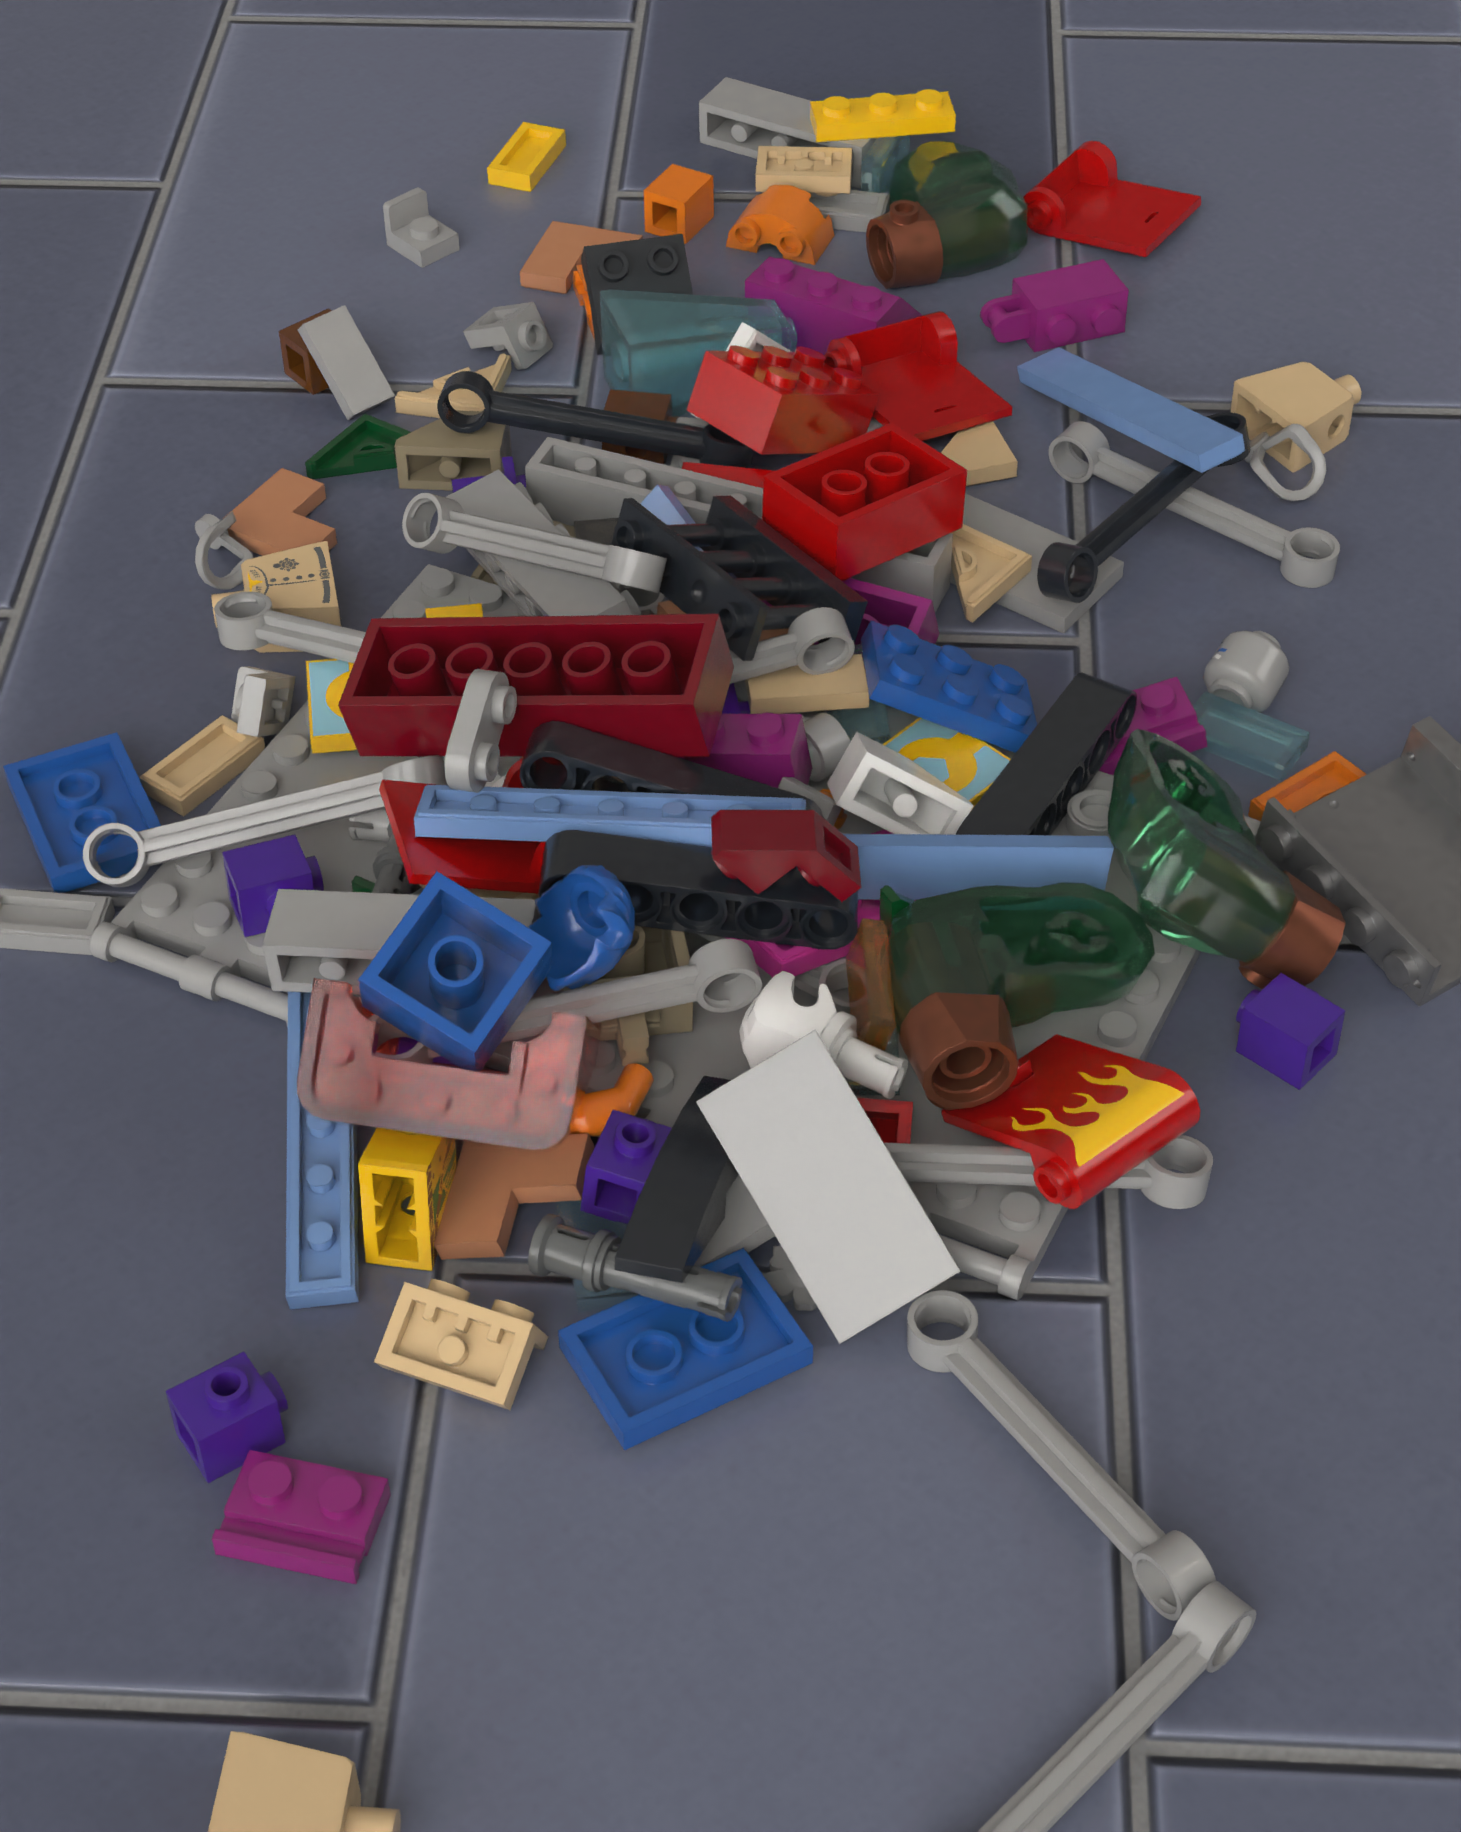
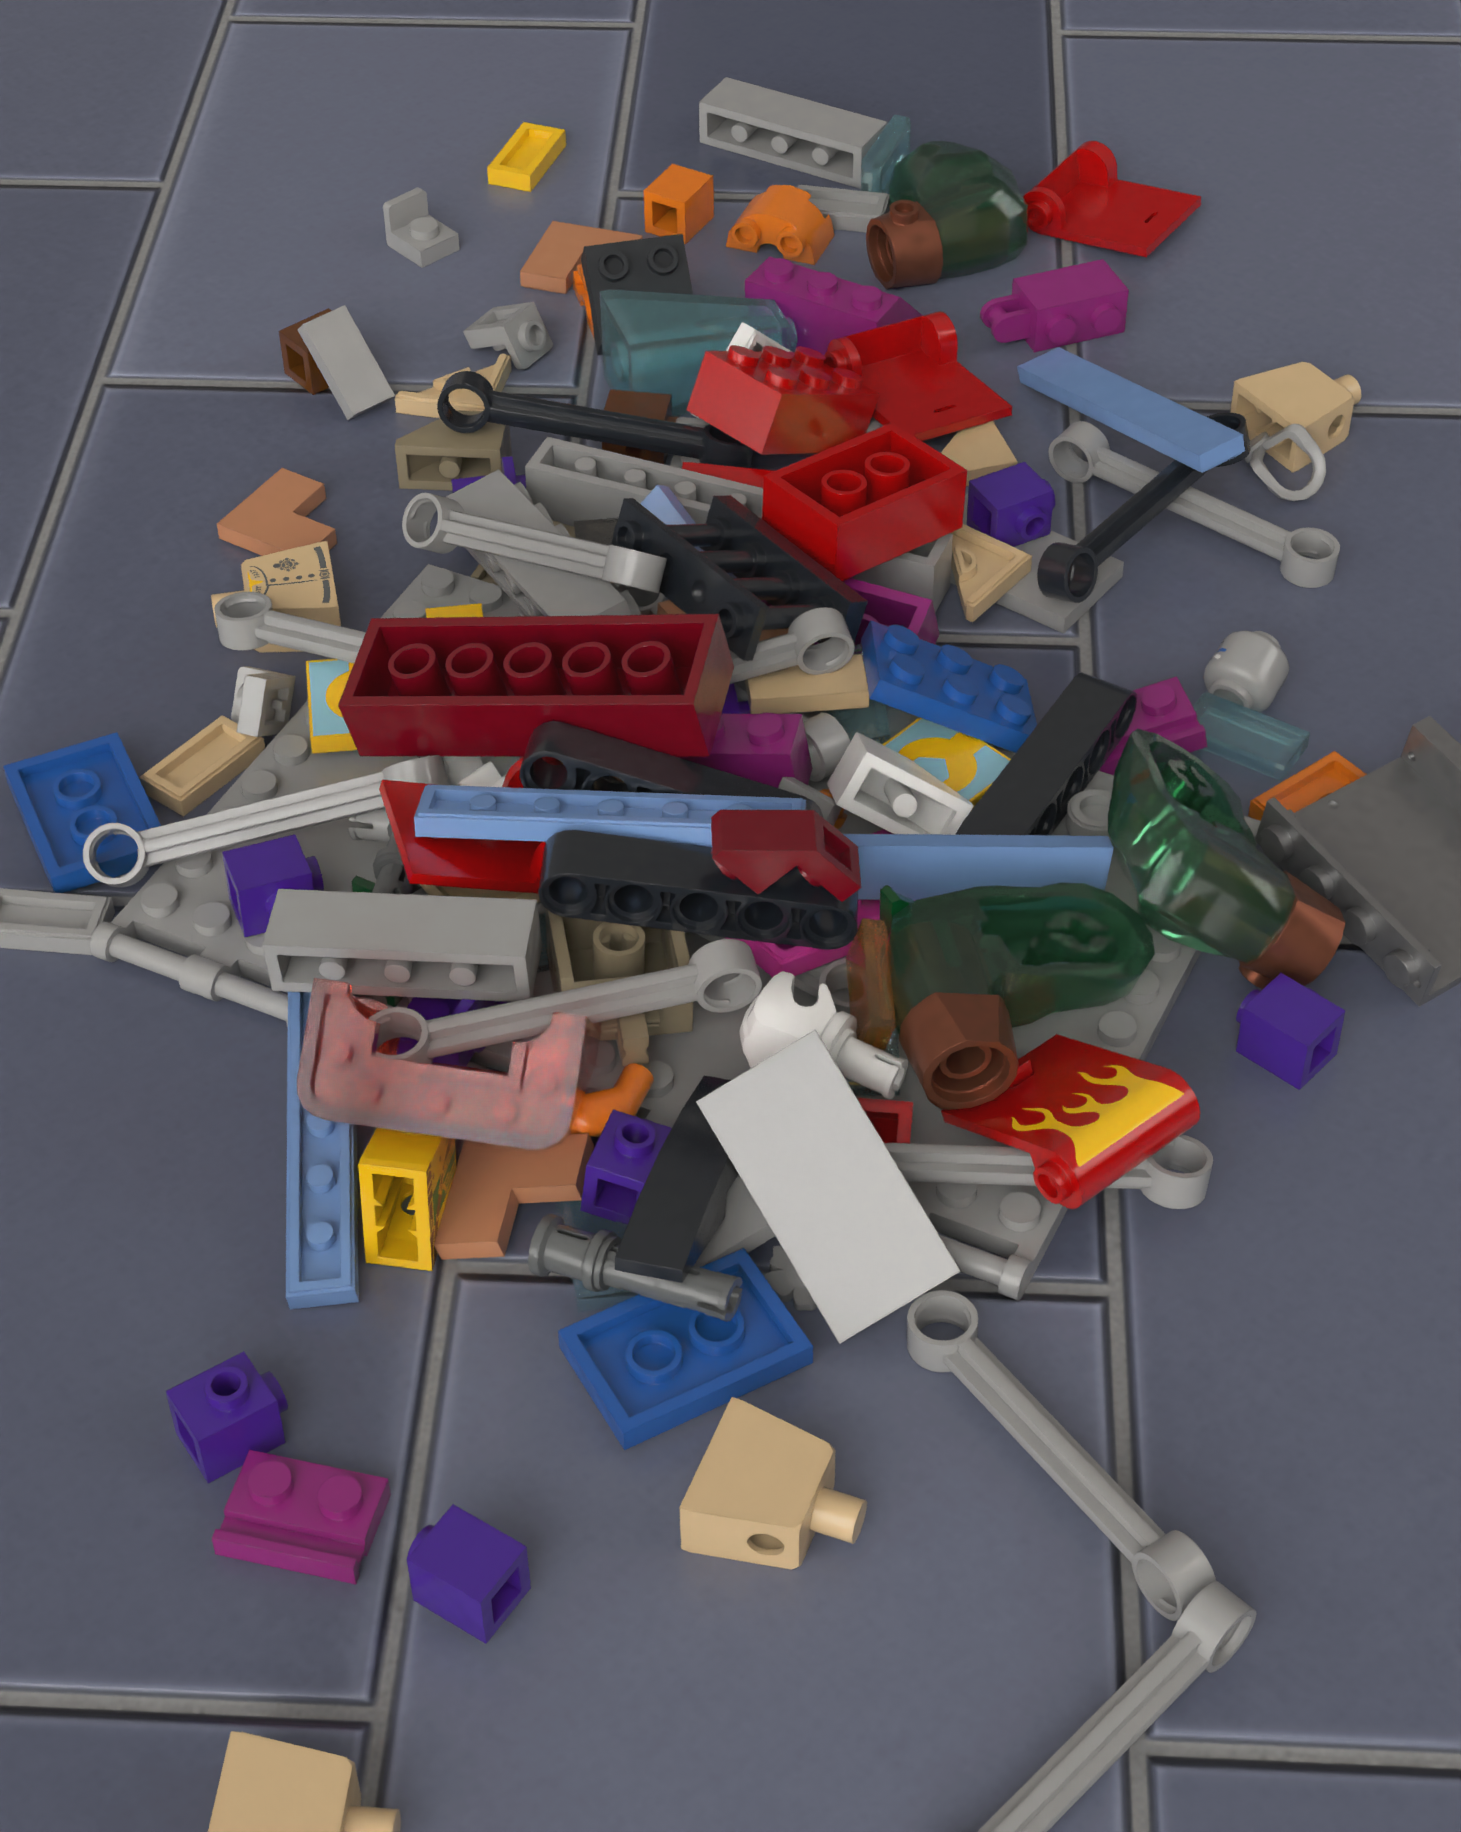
light grey piece [195,511,254,589] -> none
dark green tile [305,414,411,479] -> none
blue brick [358,871,552,1077] -> none
tan bracket [374,1279,548,1410] -> none
light grey plate [445,669,517,793] -> none
blue hair [529,865,635,991] -> none
tan bracket [756,146,852,197] -> none
yellow plate [810,89,956,142] -> none
none -> dark purple brick [407,1504,531,1644]
none -> tan torso [679,1397,867,1570]
none -> dark purple brick [966,462,1055,547]

